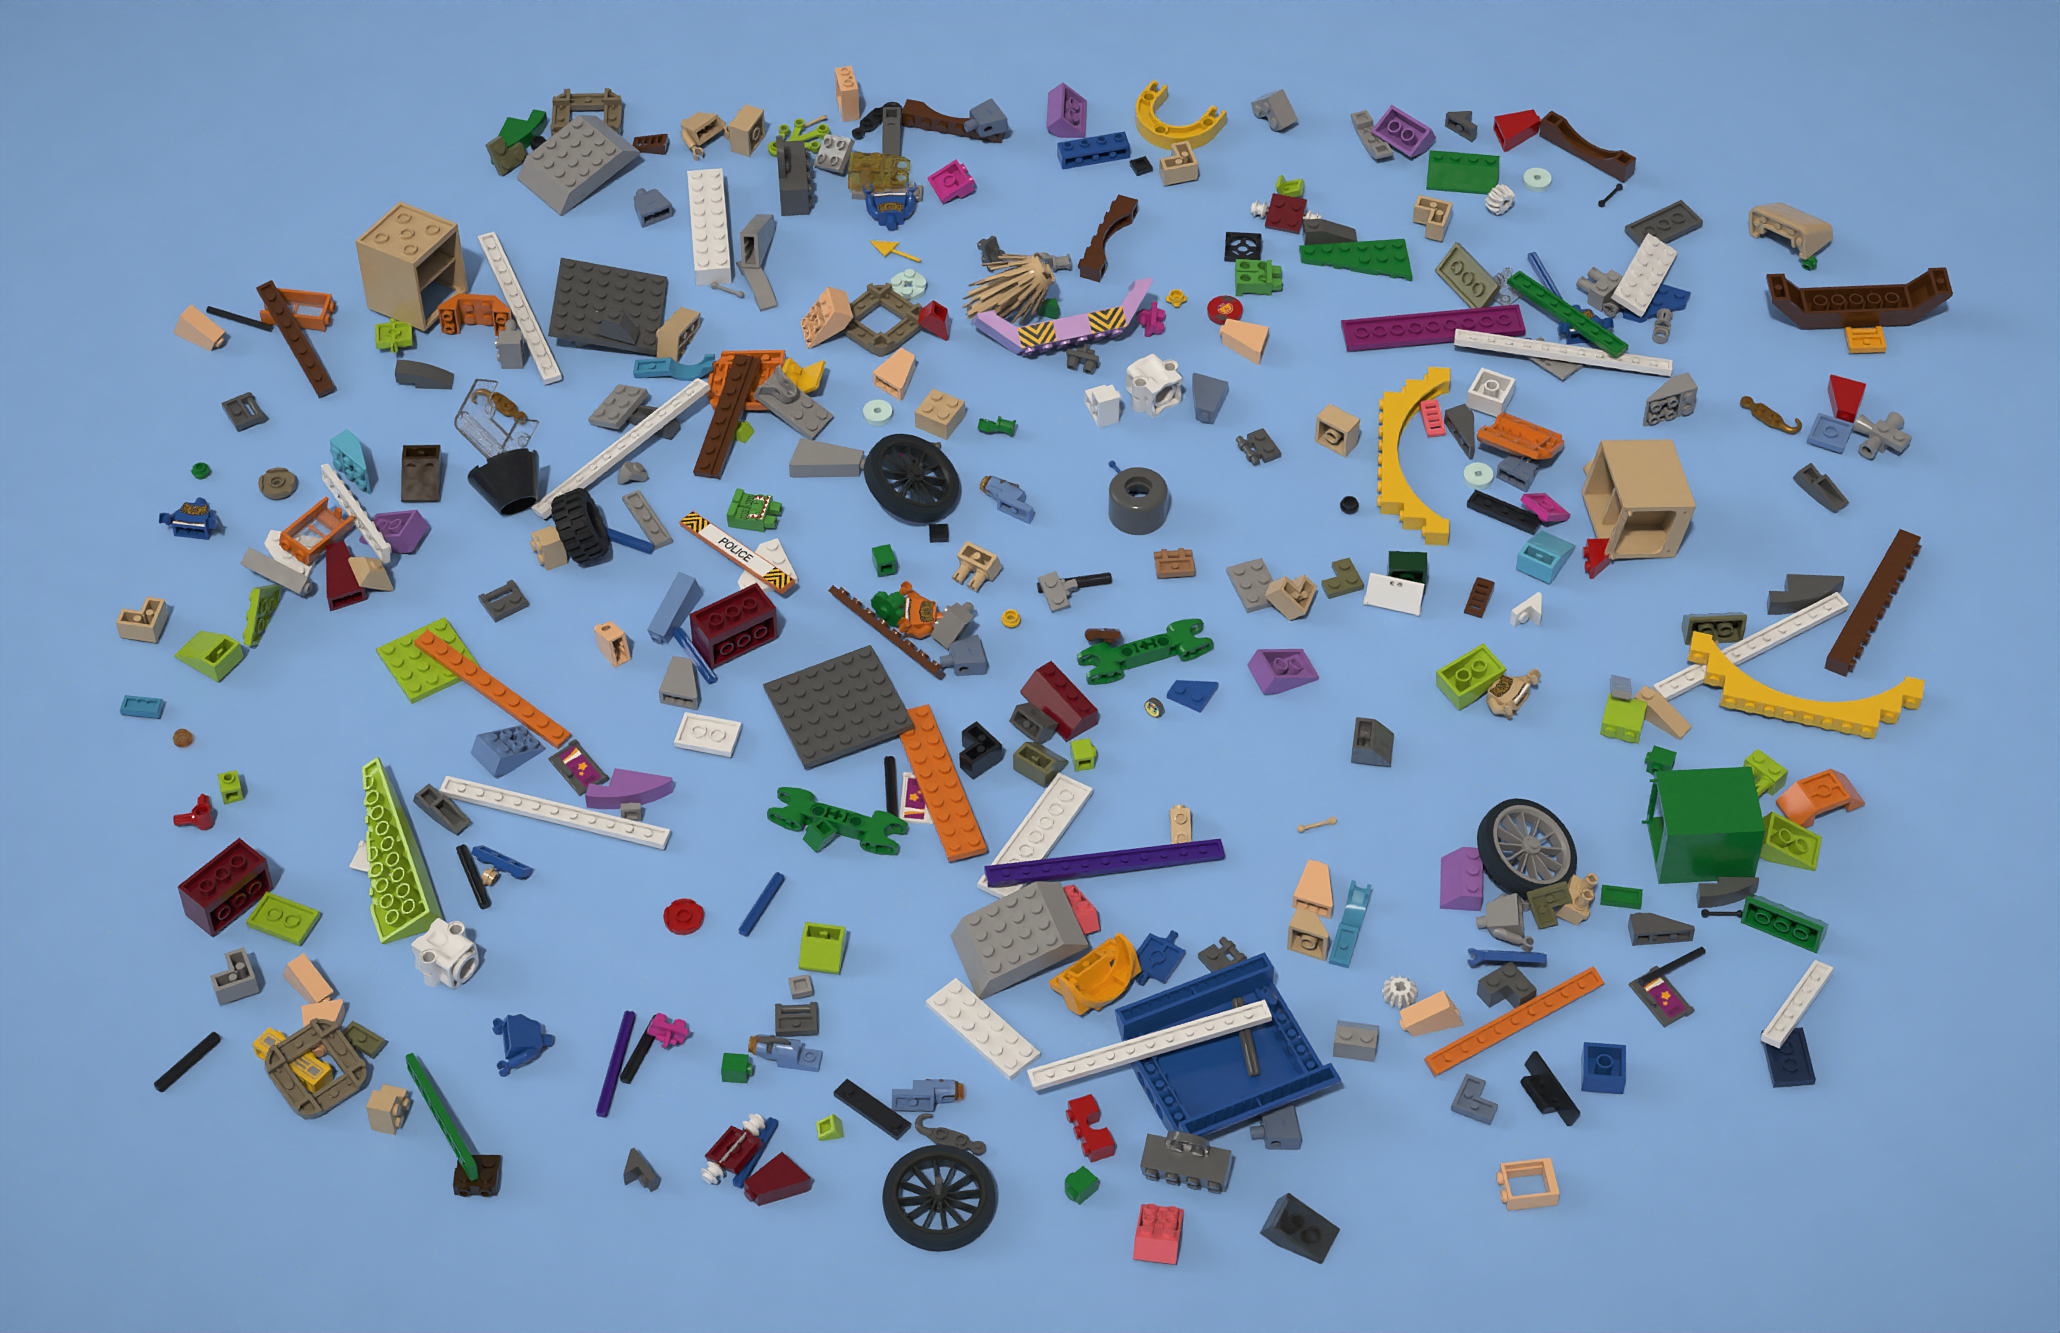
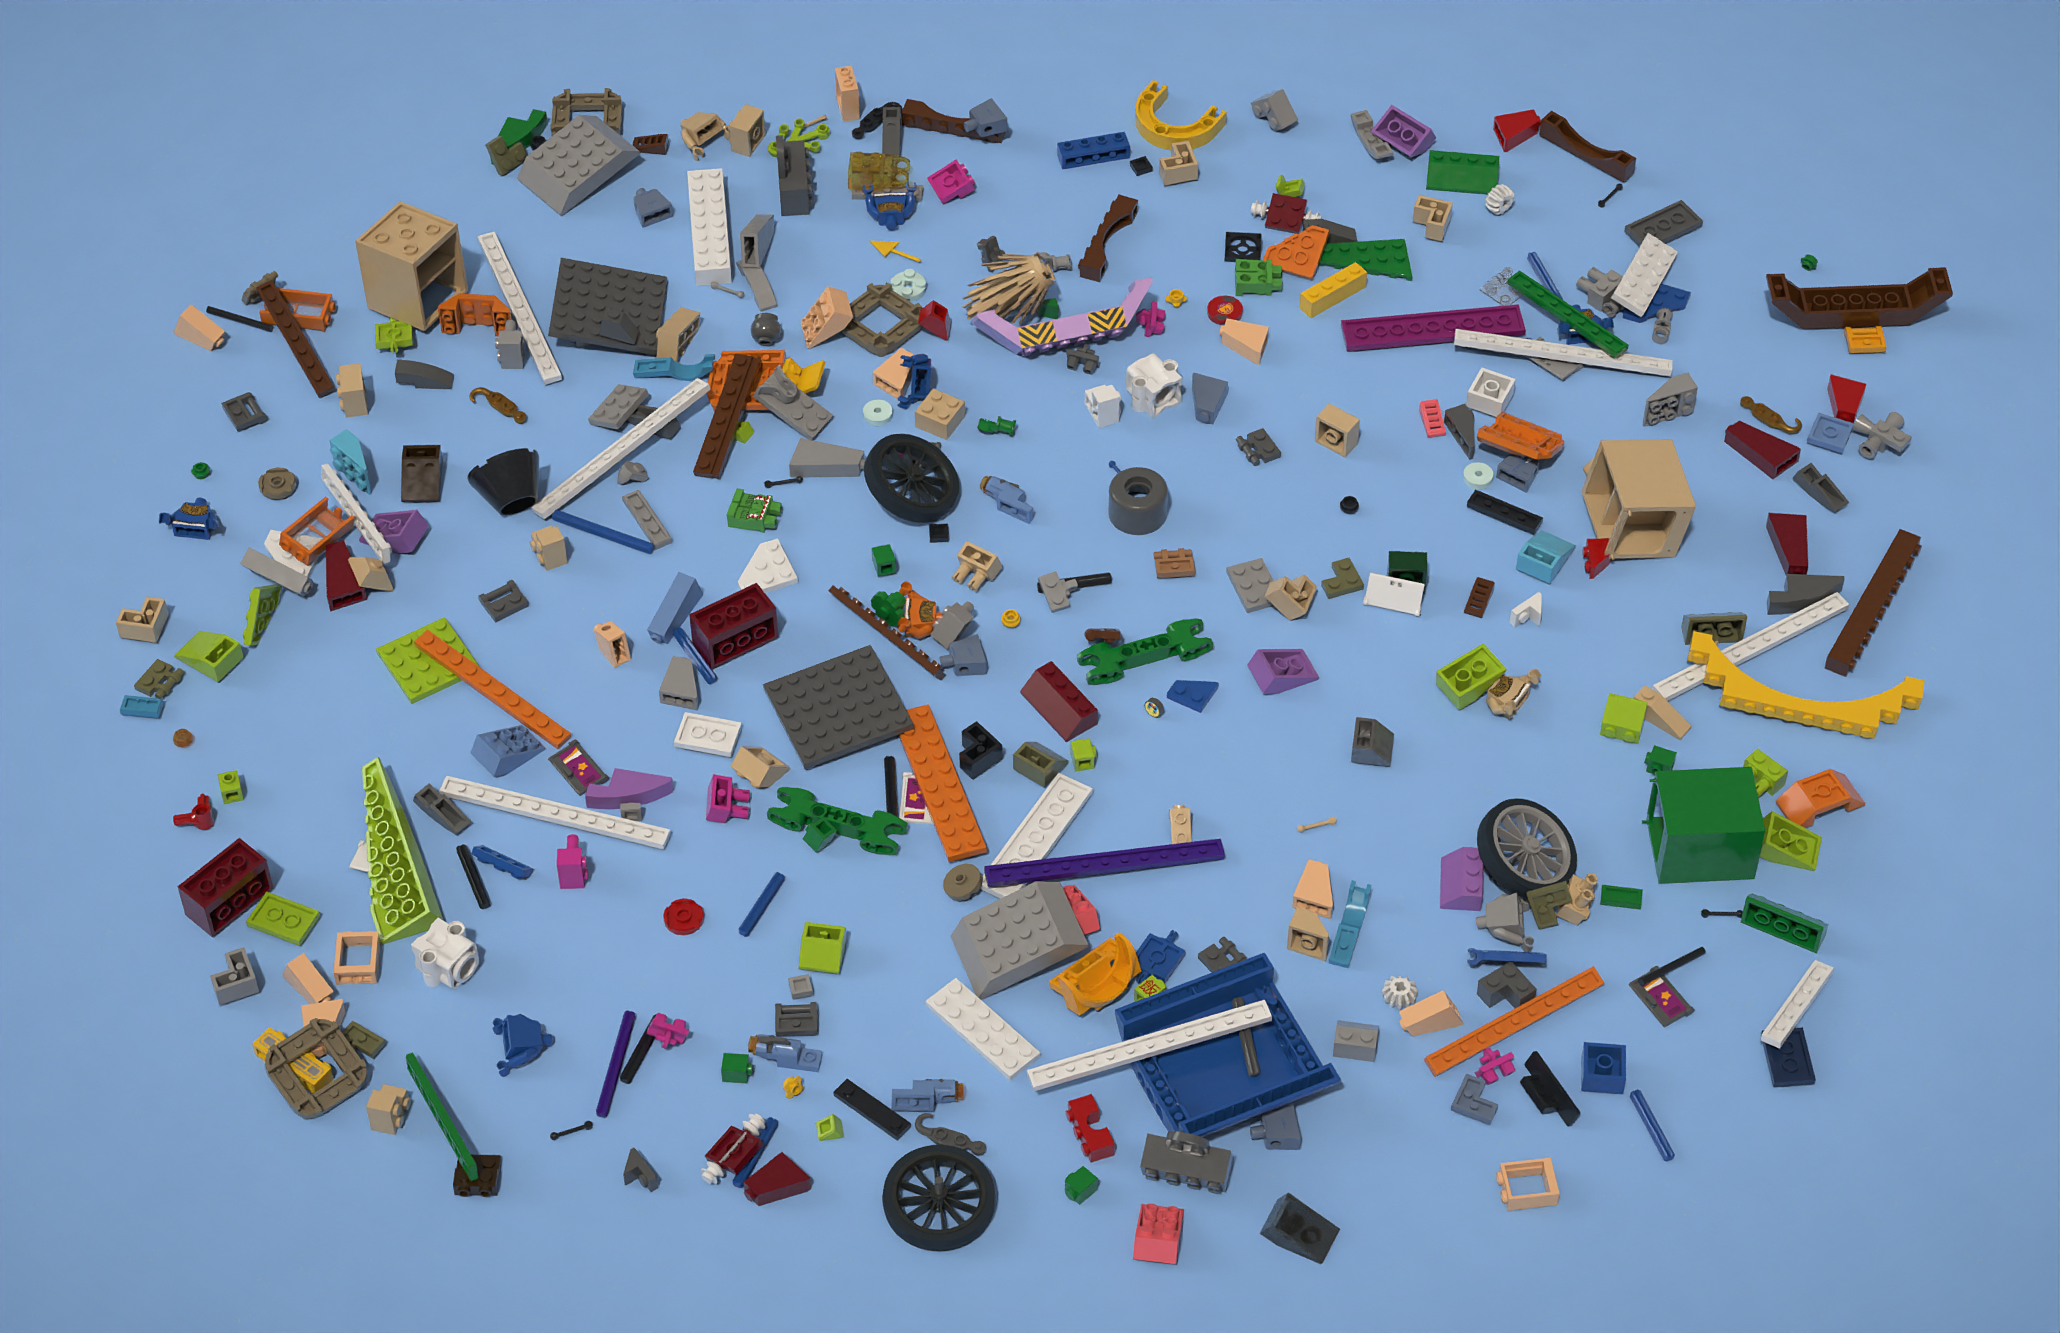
black axle [154,1032,221,1092] -> none
clear windscreen [454,379,539,459] -> none
tan plate [481,867,499,887] -> none
black tyre [551,488,609,564] -> none
tile [679,511,795,595] -> none
light grey plate [813,134,855,173] -> none
dark grey brick [1009,702,1058,743] -> none
medium lavender slope [1046,82,1087,138] -> none
yellow arch [1377,367,1450,546] -> none
olive plate [1435,242,1502,308] -> none
dark grey slope [1445,111,1478,142] -> none
dark pink plate [1520,493,1571,522] -> none
light aqua piece [1523,168,1551,192] -> none
light grey tile [1610,674,1632,700] -> none
dark grey slope [1628,912,1695,946] -> none
dark grey slope [1696,877,1759,908] -> none
tan windscreen [1749,203,1833,260] -> none
none -> olive plate [134,659,184,699]
none -> dark tan plate [242,271,278,305]
none -> light nougat window [333,931,381,985]
none -> tan brick [336,363,368,417]
none -> black hinge [550,1121,593,1140]
none -> dark pink brick [557,834,588,889]
none -> dark pink brick [706,774,750,823]
none -> tan slope [731,746,790,789]
none -> dark grey piece [751,313,781,346]
none -> black hinge [764,476,803,488]
none -> yellow plate [783,1076,804,1099]
none -> blue torso [897,354,931,409]
none -> dark tan plate [943,863,983,901]
none -> lime brick [1134,975,1166,1002]
none -> orange plate [1263,225,1330,281]
none -> yellow brick [1299,262,1367,318]
none -> dark pink hips [1475,1048,1515,1085]
none -> blue axle [1630,1089,1675,1161]
none -> dark red slope [1724,421,1801,479]
none -> dark red slope [1766,513,1808,575]

